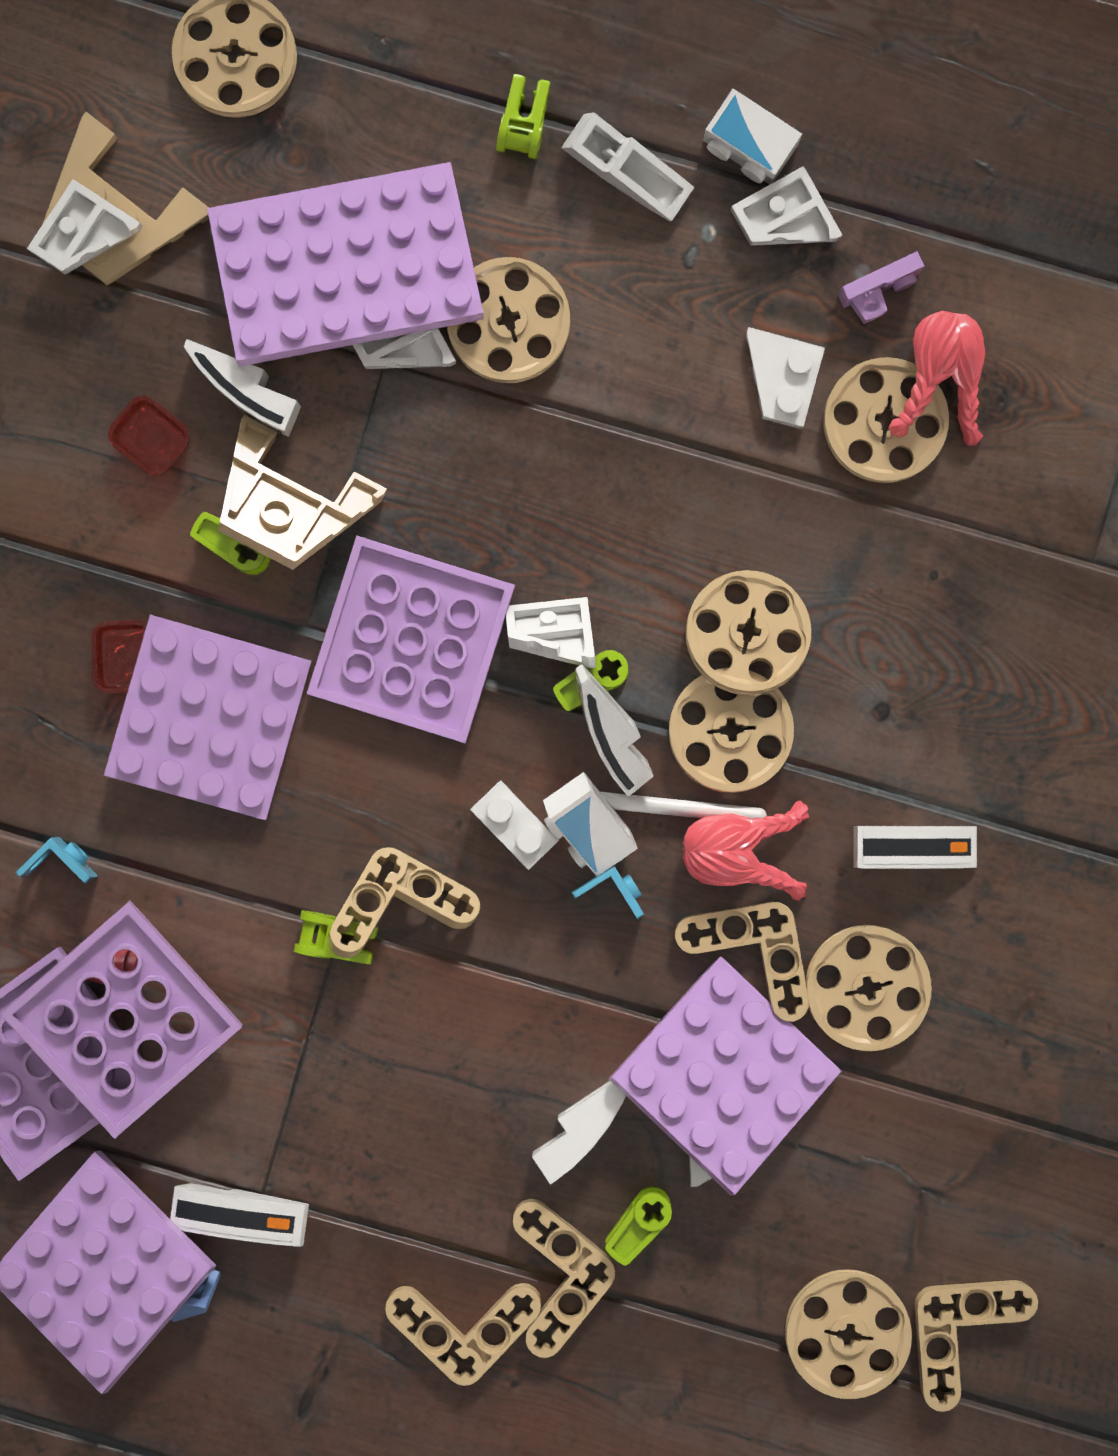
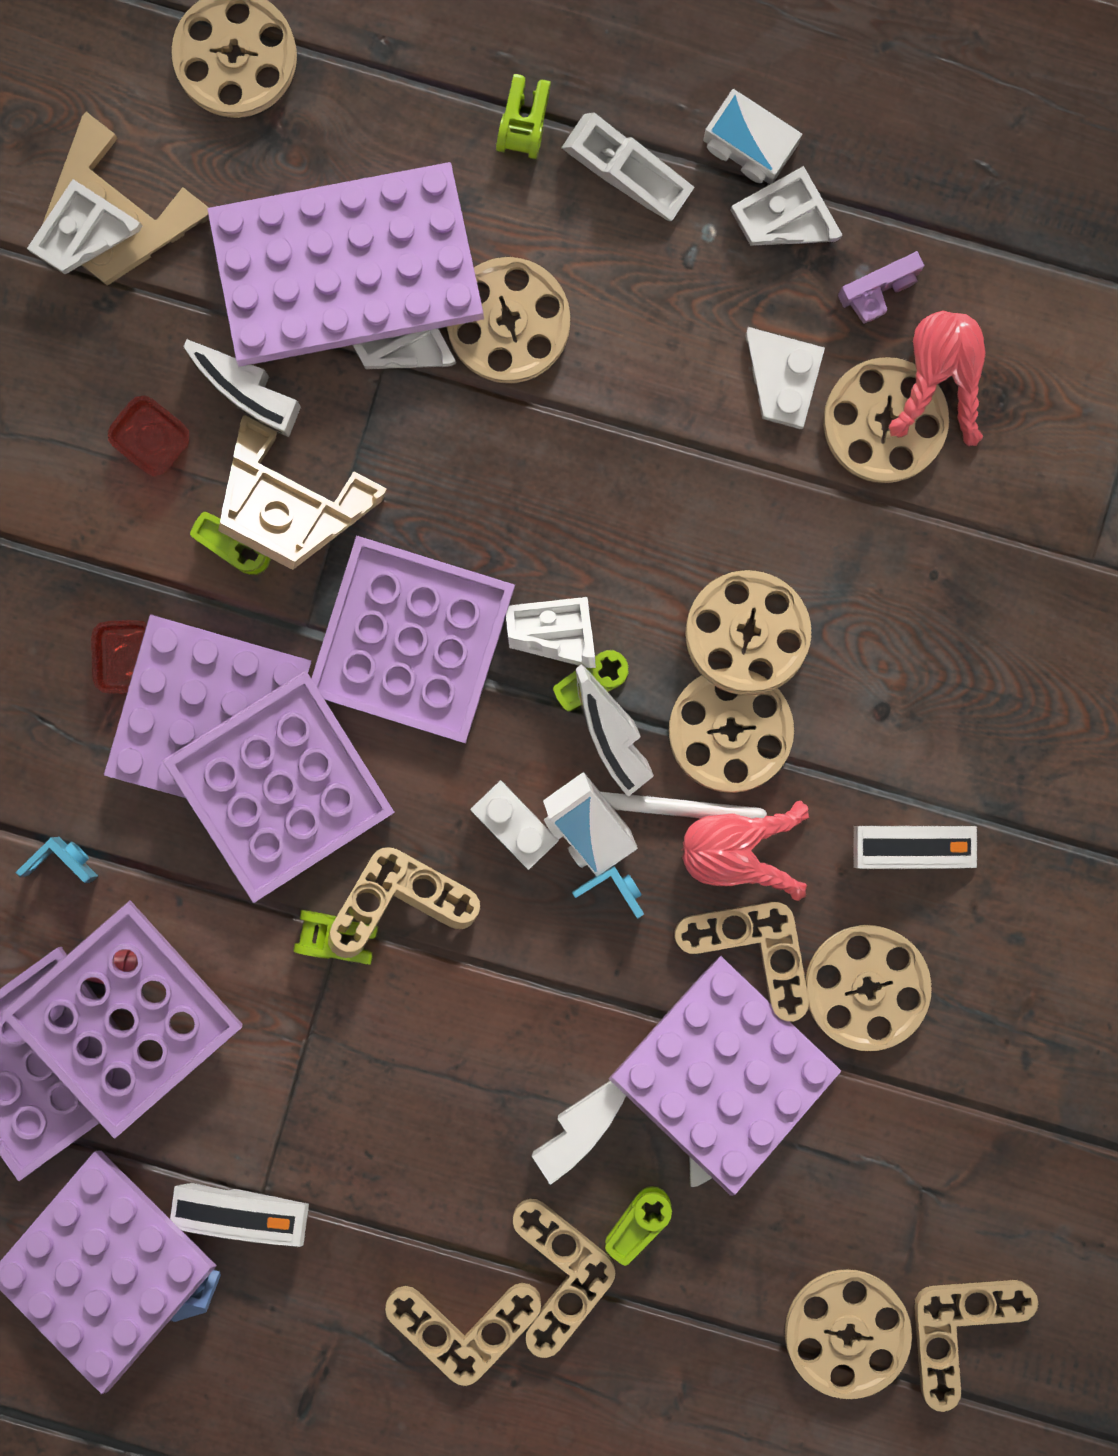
none -> lavender plate [162,671,395,903]

